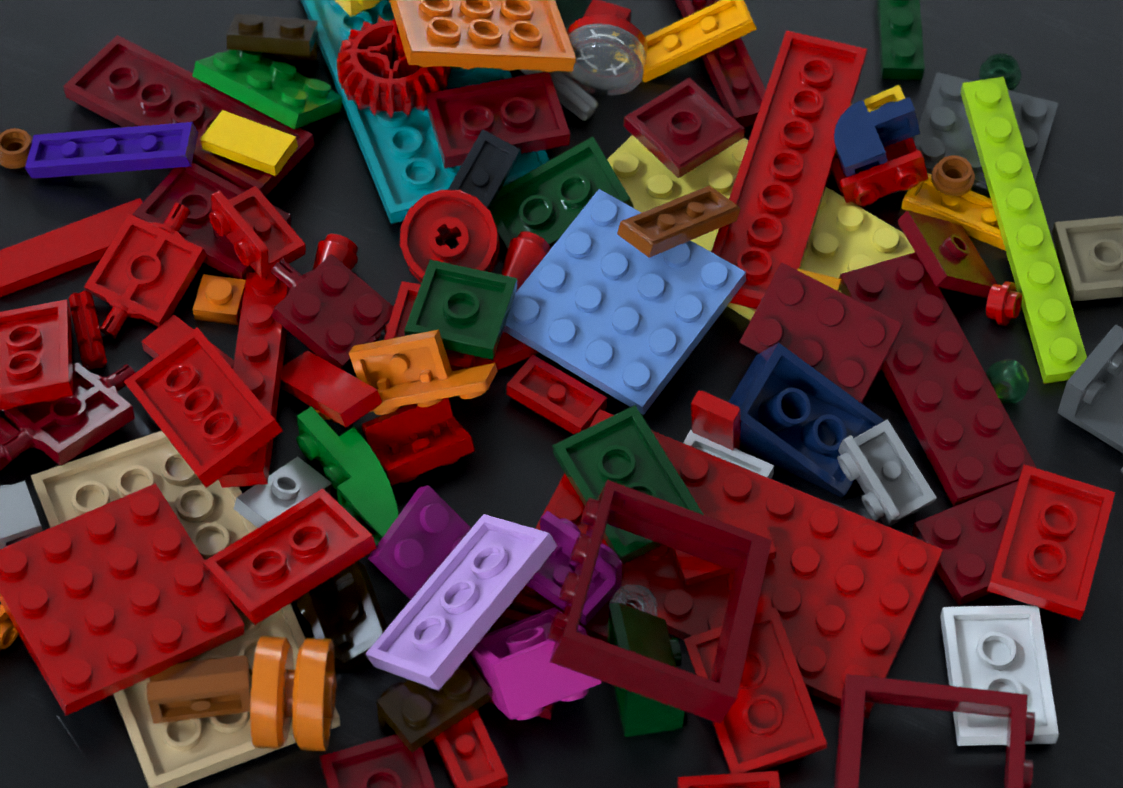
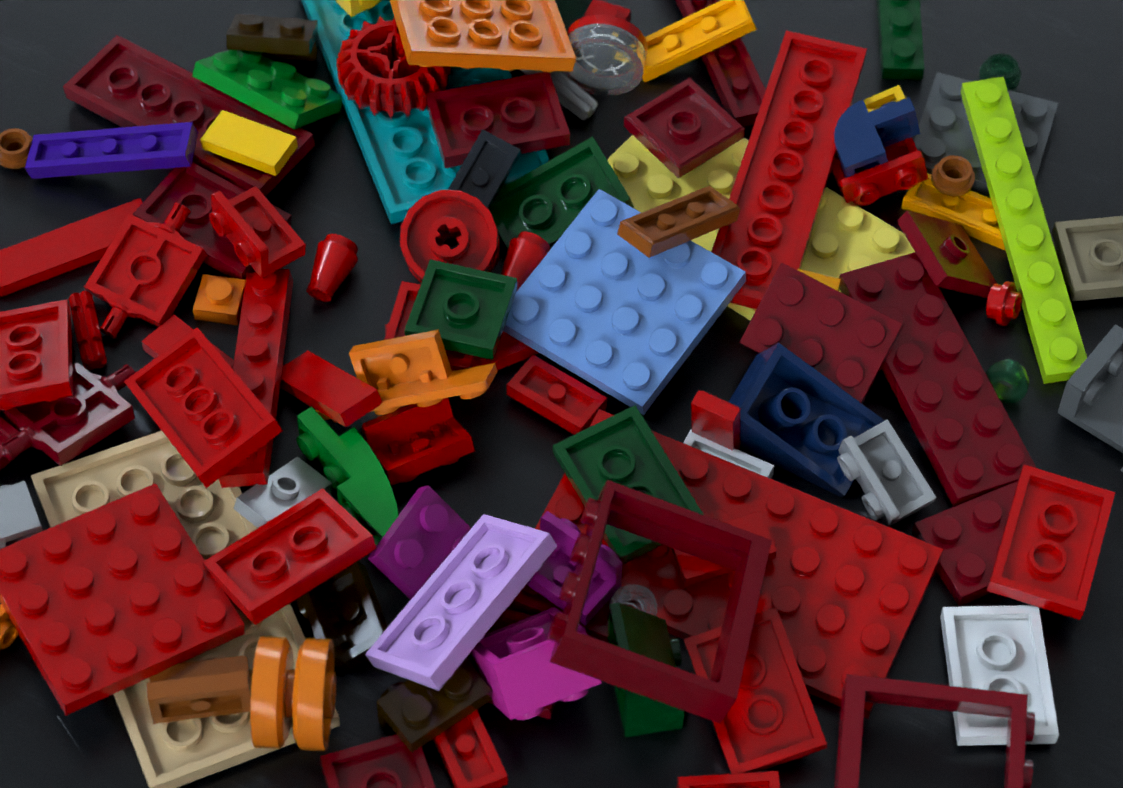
dark red plate [271,254,394,370] -> none

